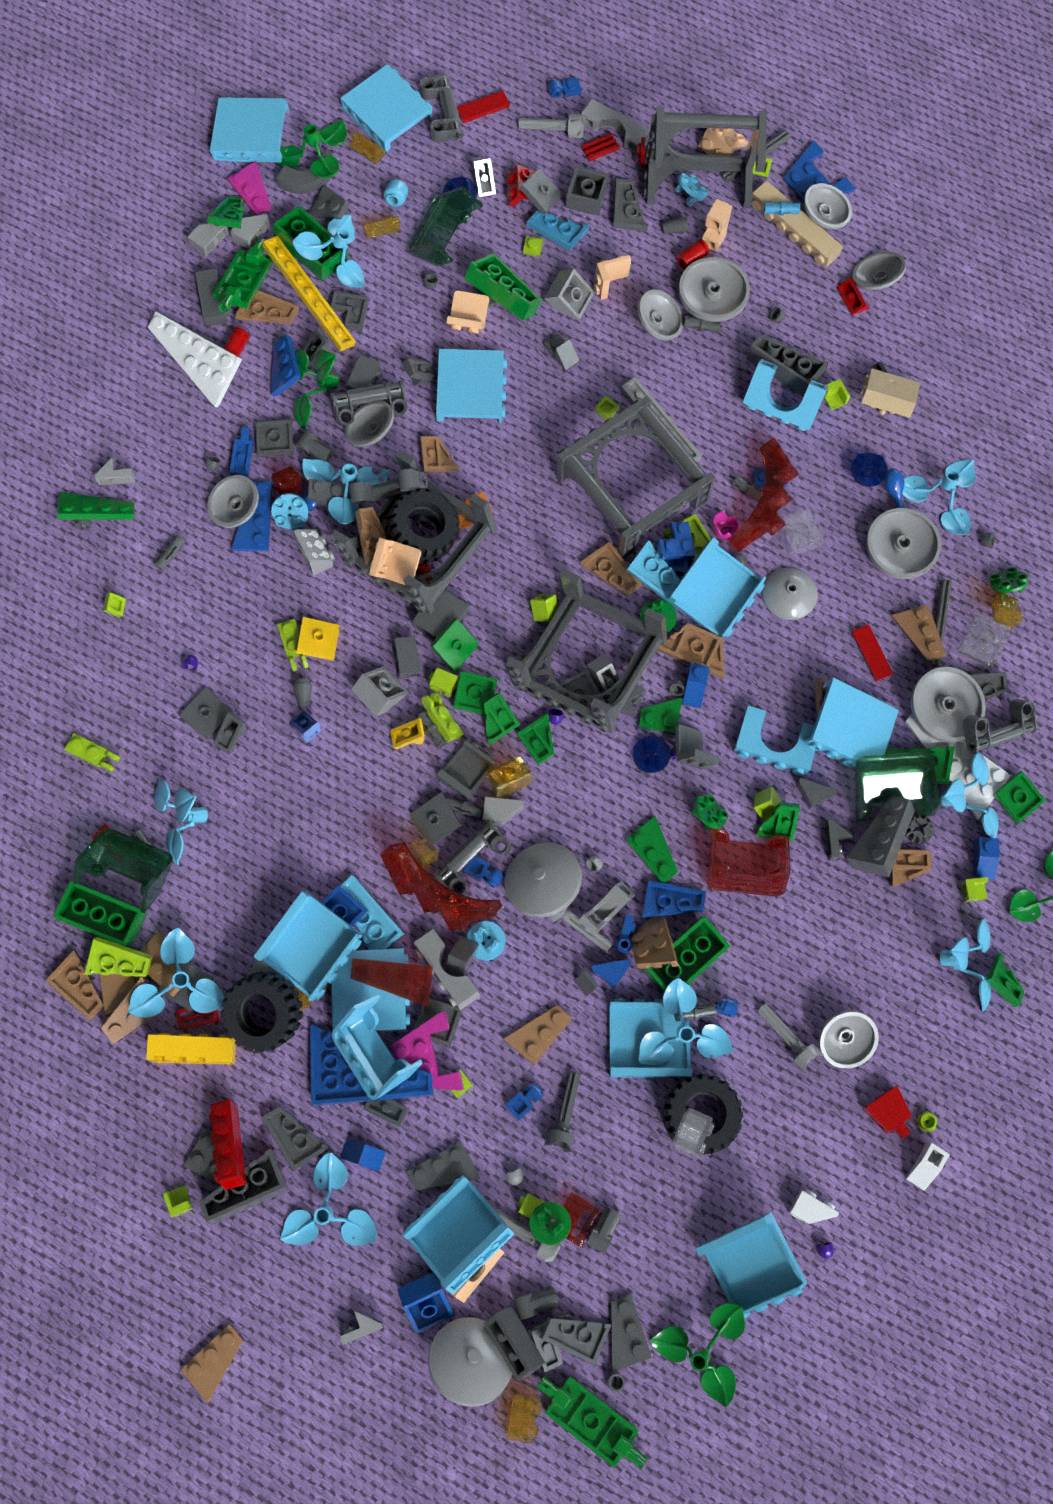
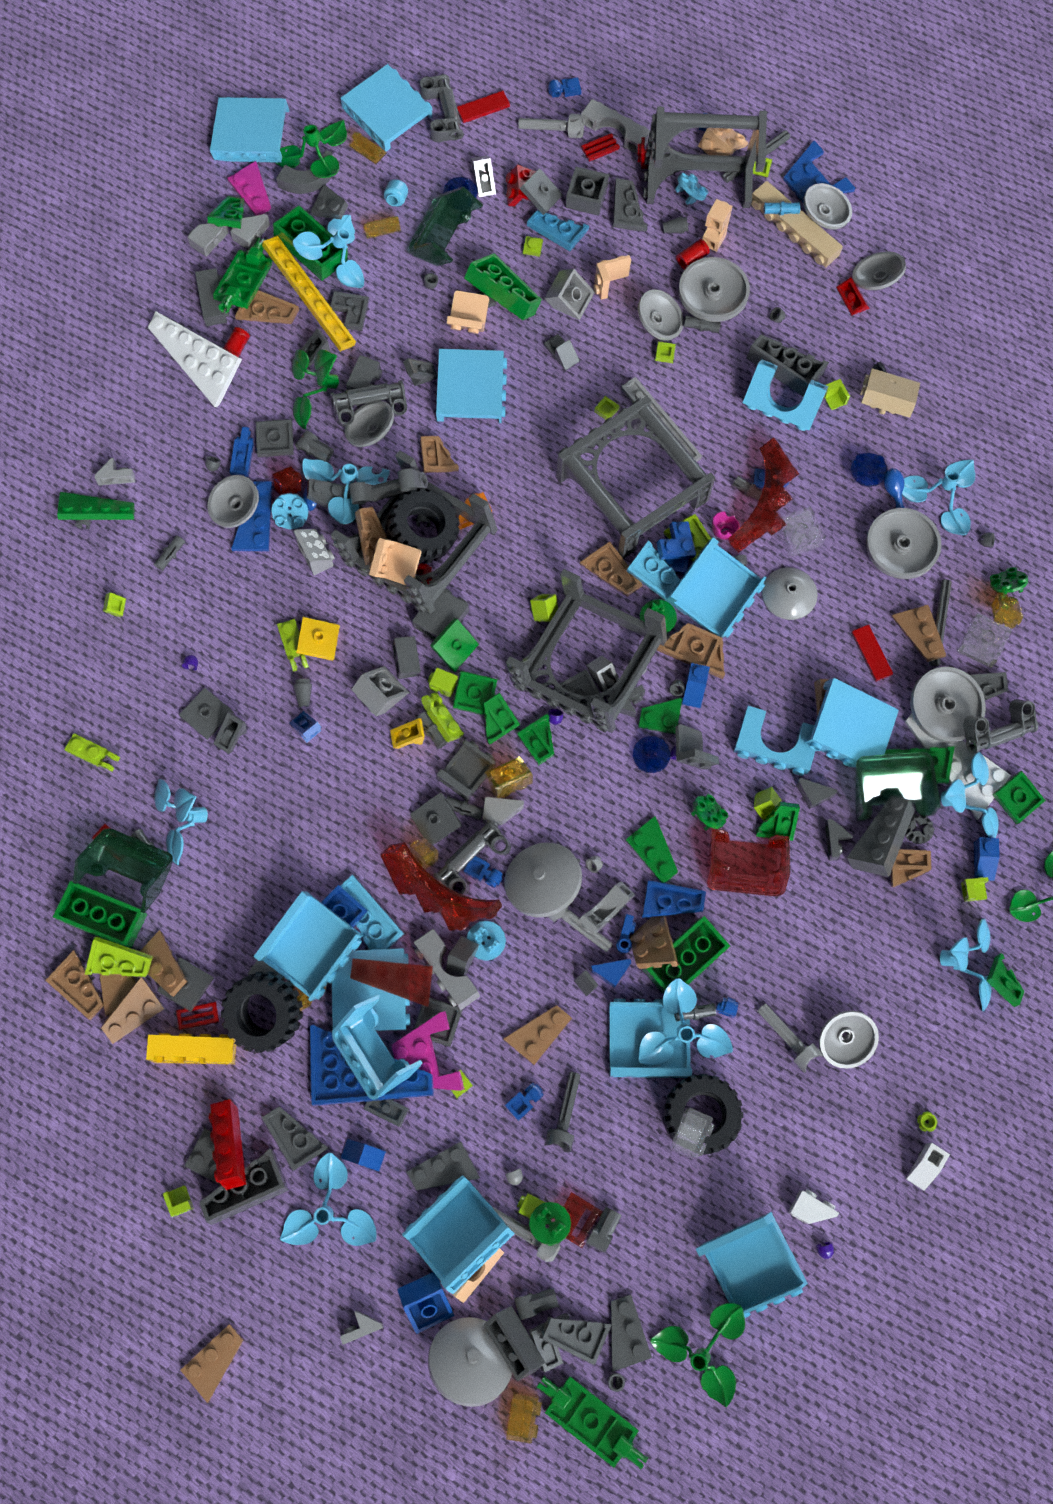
medium azure plant [128,928,224,1018] -> none
blue wing [271,334,301,396] -> none
red torso [862,1086,912,1139] -> none
none -> lime plate [655,342,676,363]

